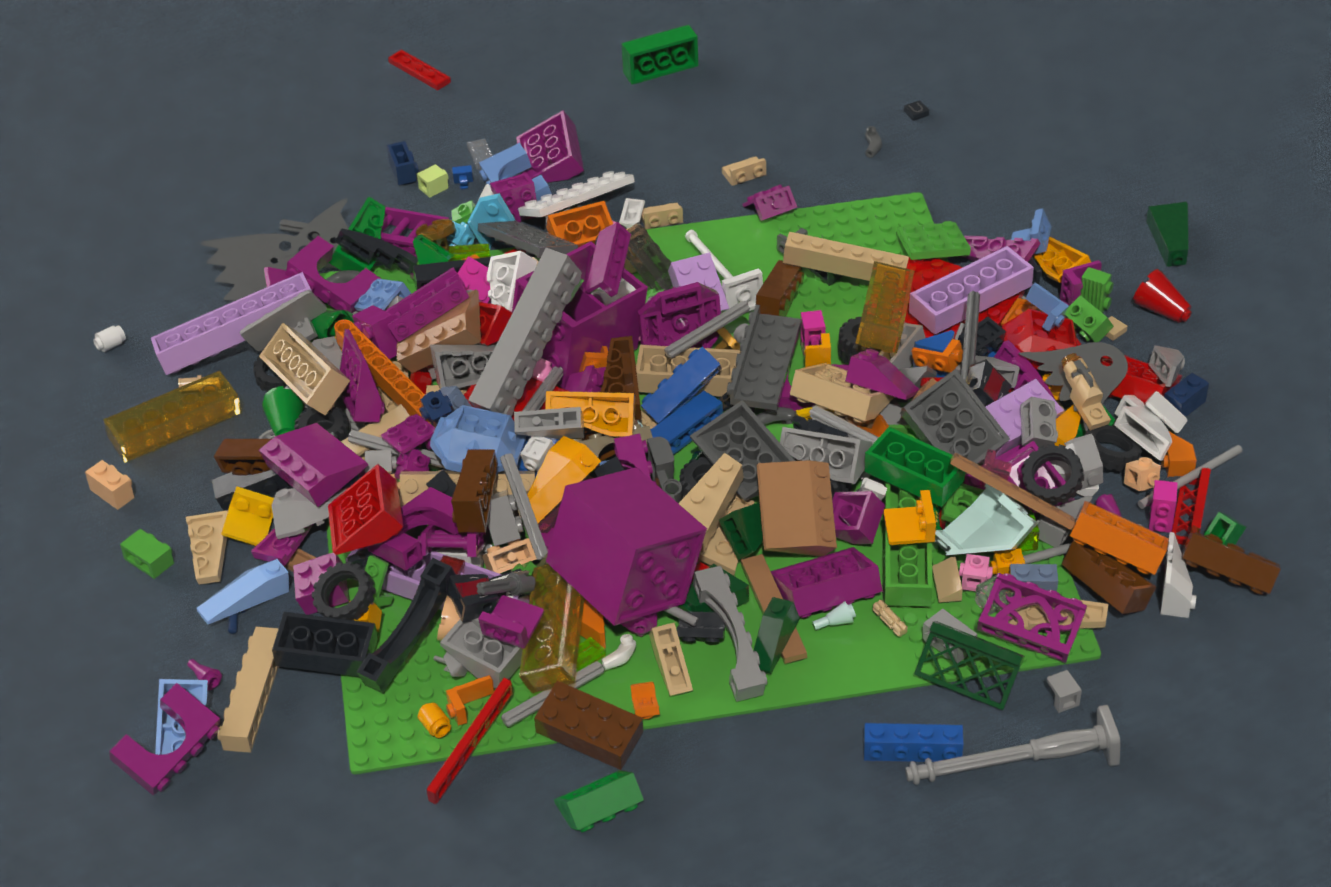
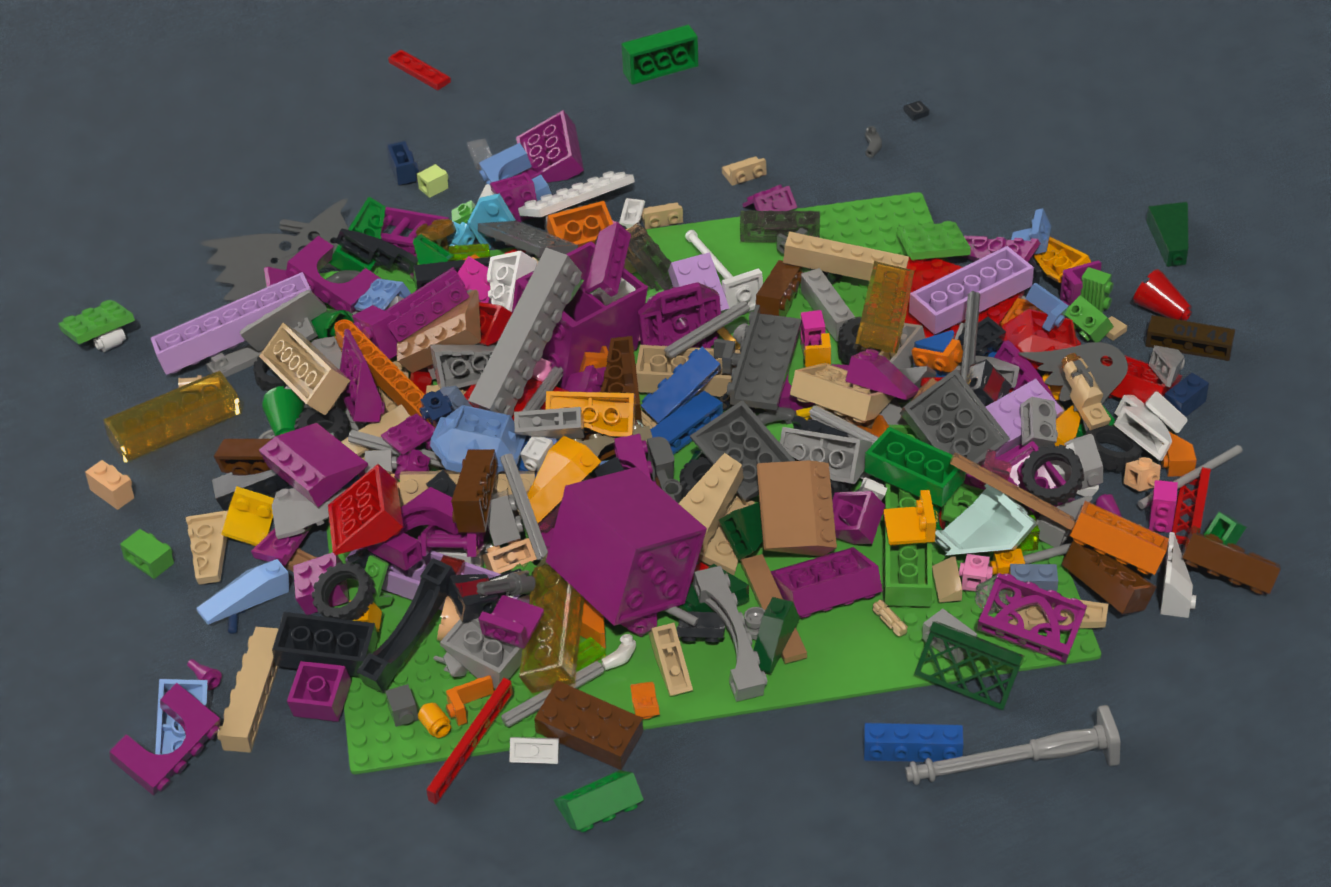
blue tile [452,165,473,190] -> none
light aqua cone [812,601,856,630] -> none
light grey panel [1047,670,1082,713] -> none
none -> bright green plate [58,300,135,344]
none -> light grey hinge [206,345,264,379]
none -> magenta brick [287,661,351,721]
none -> dark grey brick [385,684,418,727]
none -> white plate [510,737,559,764]
none -> dark grey bracket [714,339,738,374]
none -> clear smoke brick [740,210,820,242]
none -> light grey wheel [744,607,765,640]
none -> light grey brick [801,268,855,341]
none -> dark brown brick [1145,315,1236,361]

